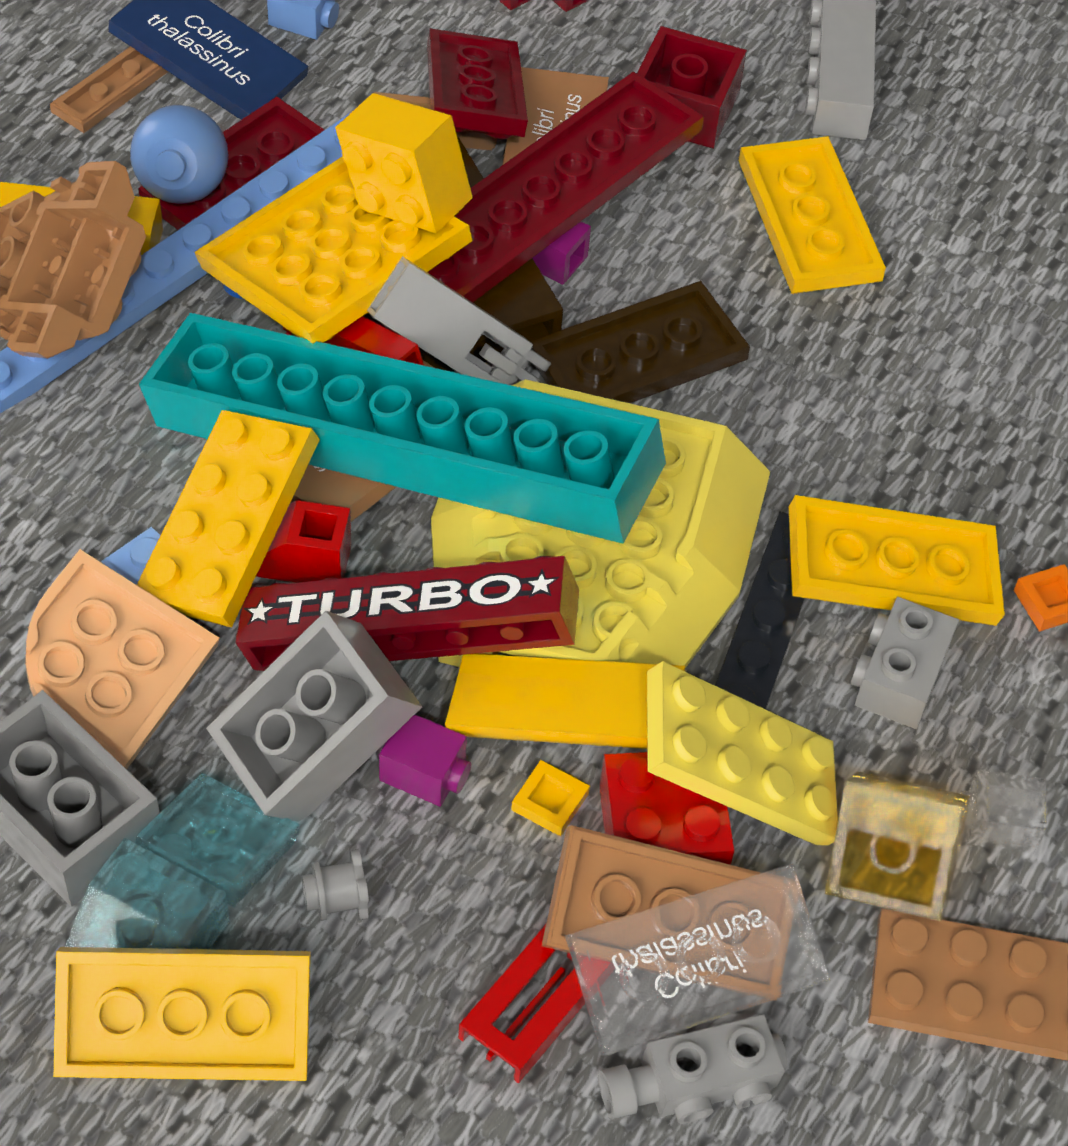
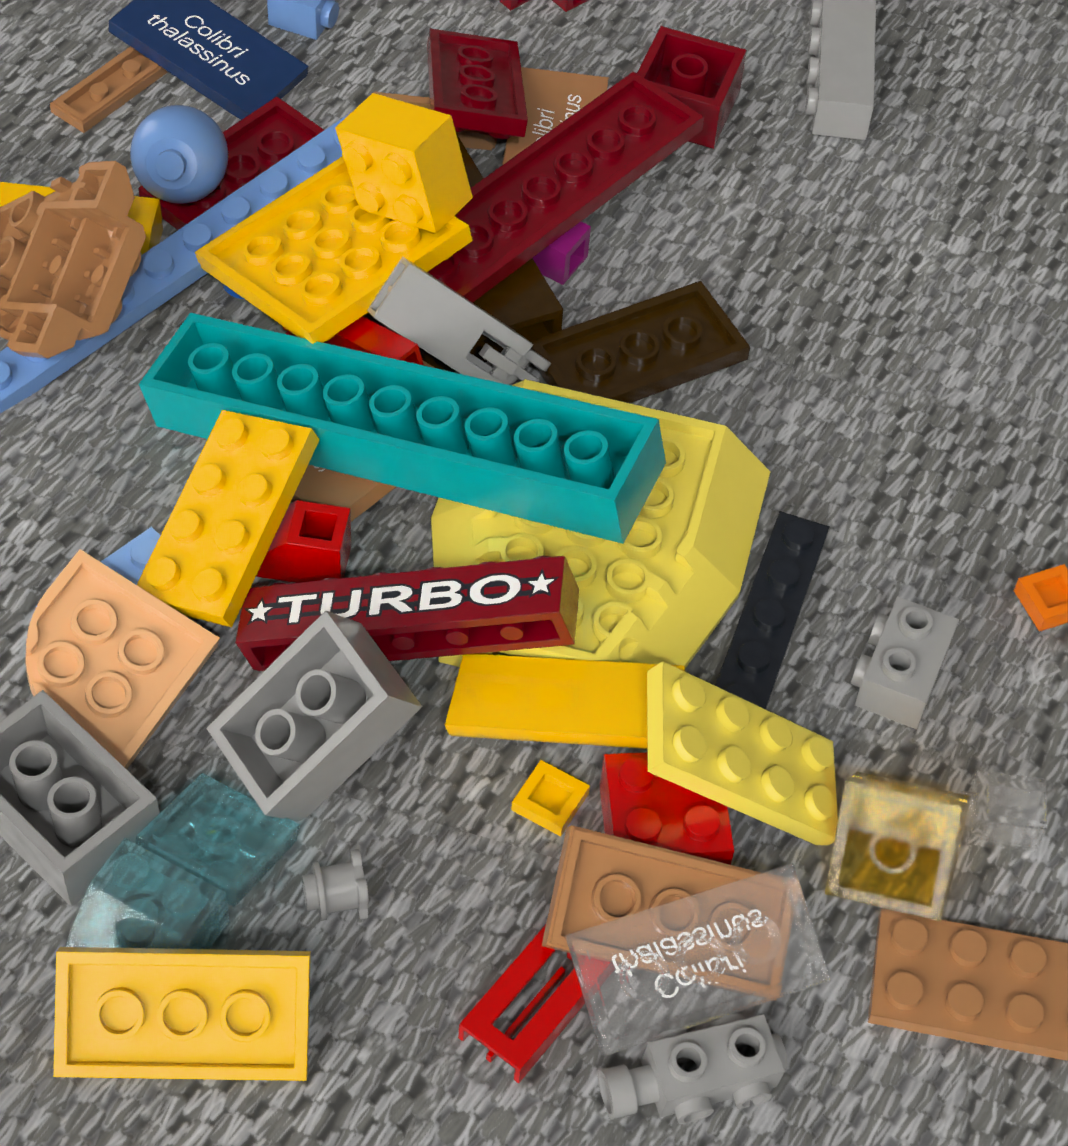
magenta brick [379,714,472,807] -> none
yellow plate [738,136,886,294] -> none
yellow plate [789,495,1005,626] -> none

